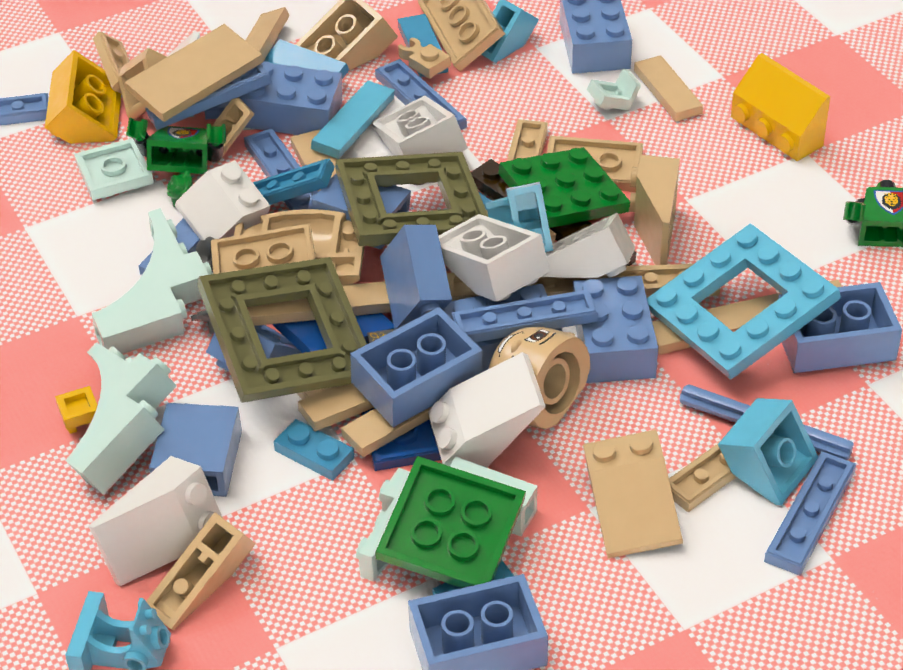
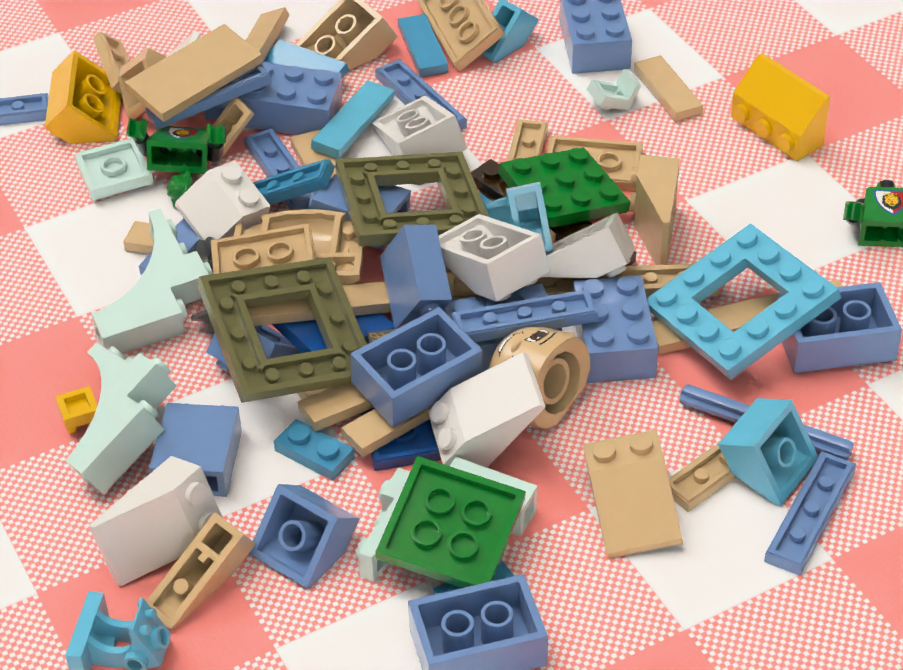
tan plate [398,38,451,79] -> none
none -> tan tile [123,221,154,254]
none -> medium blue slope [249,484,360,588]

